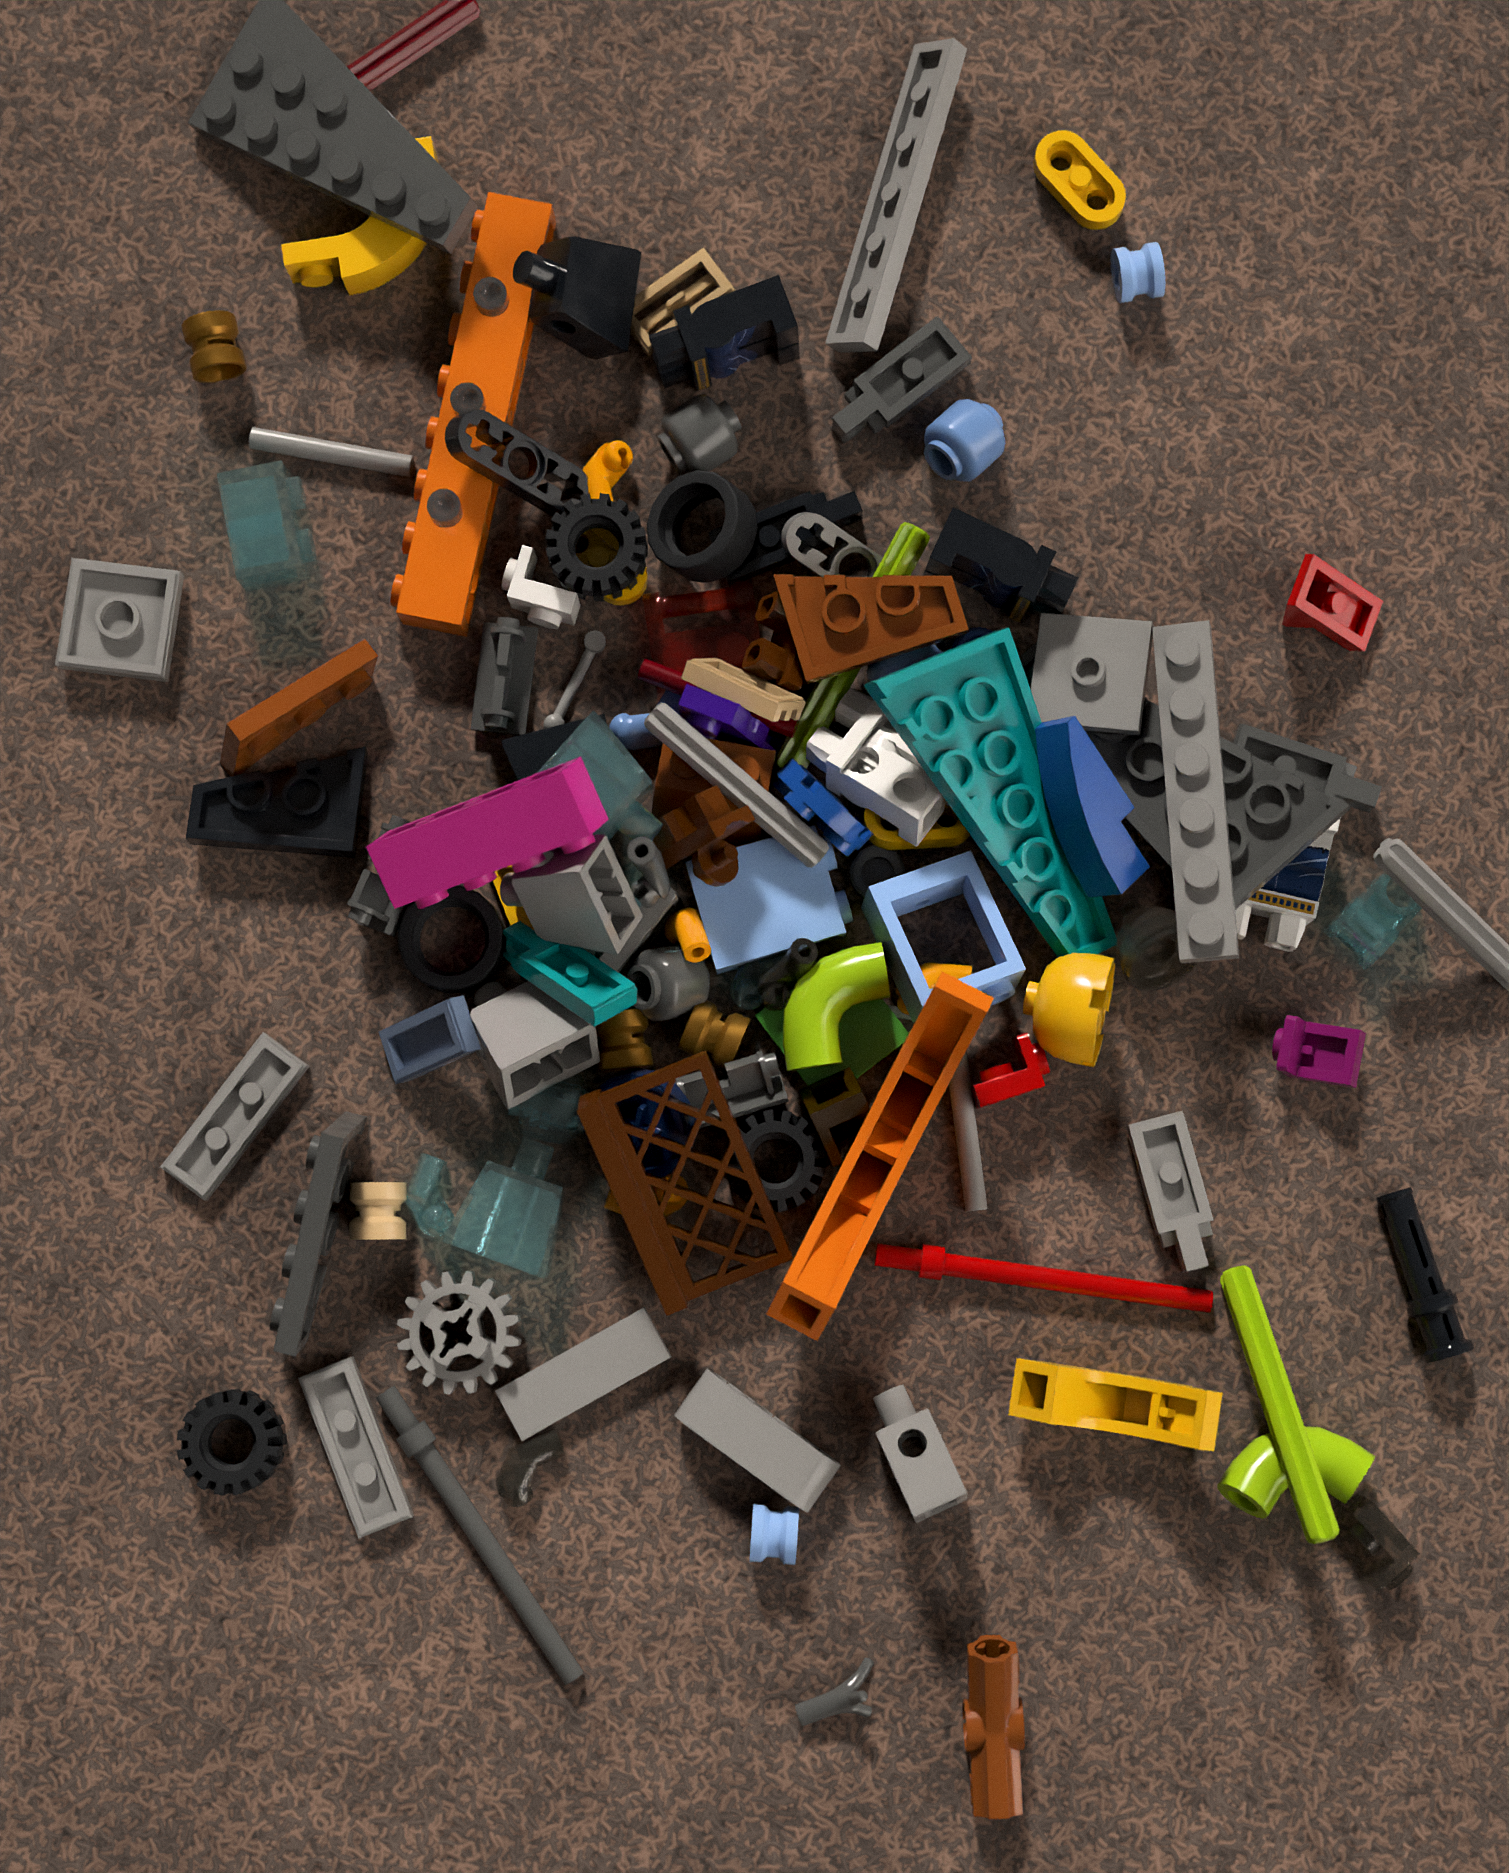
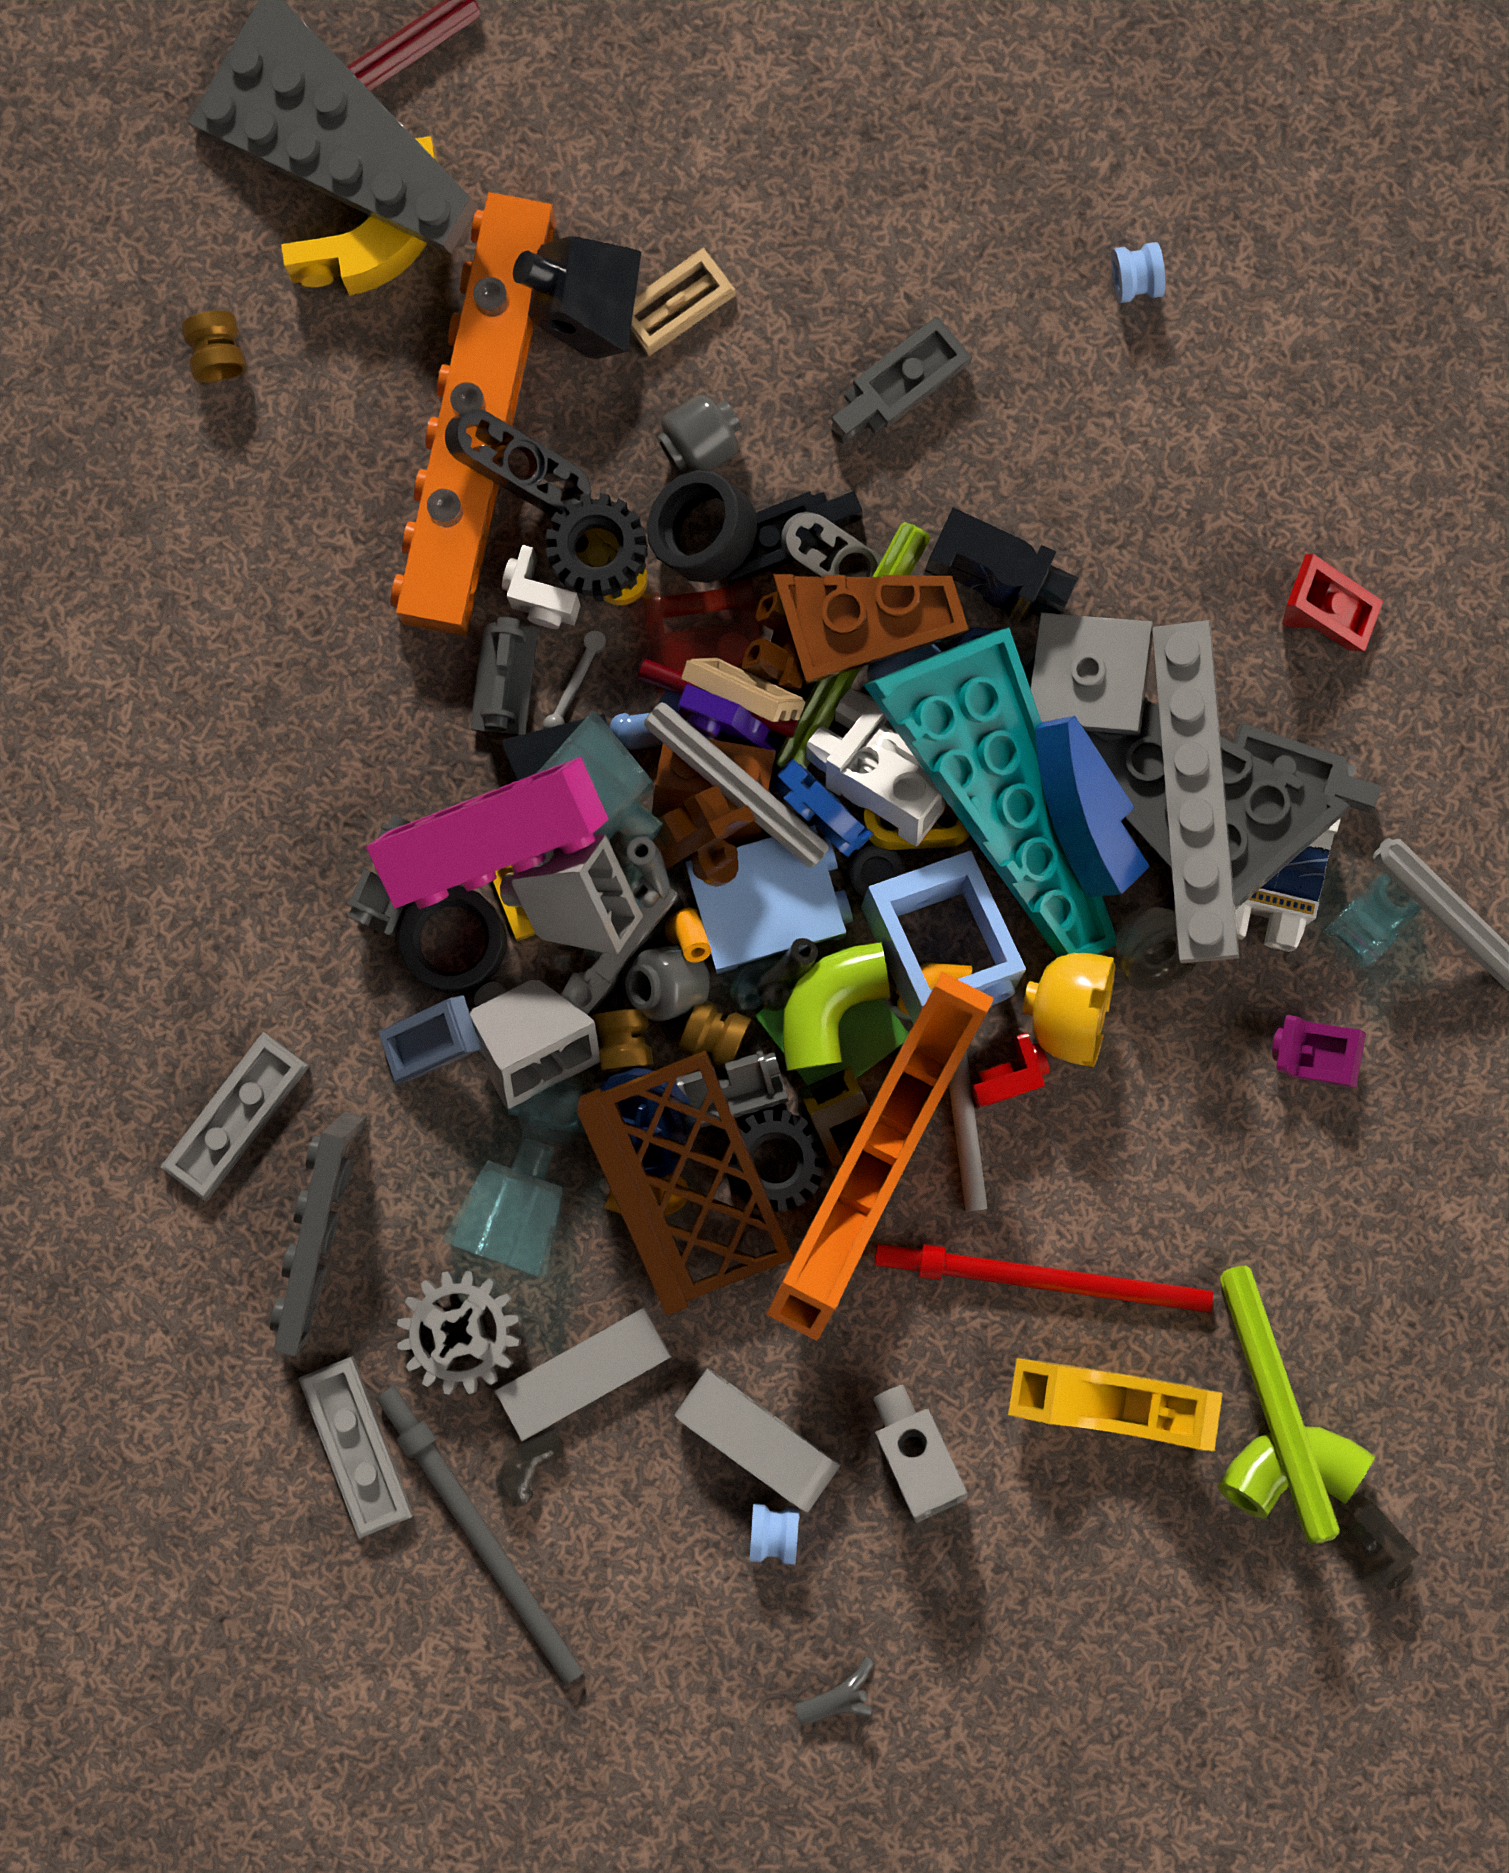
light grey plate [55,558,184,682] -> none
black tyre [177,1389,287,1496] -> none
black wing [186,746,368,858] -> none
clear light blue brick [217,460,316,592] -> none
dark orange wing [220,639,378,777] -> none
light grey bar [249,427,414,477] -> none
tan wheel [349,1182,407,1240] -> none
clear light blue arm [405,1152,455,1237] -> none
teal hinge [503,921,637,1027] -> none
light orange arm [582,440,633,502] -> none
black hips [648,275,800,391] -> none
light grey plate [825,38,967,353] -> none
medium blue head [924,399,1005,481] -> none
dark orange piece [962,1635,1025,1819] -> none
yellow plate [1033,130,1126,230] -> none
light grey hinge [1126,1111,1213,1272] -> none
black pin [1376,1187,1474,1363] -> none

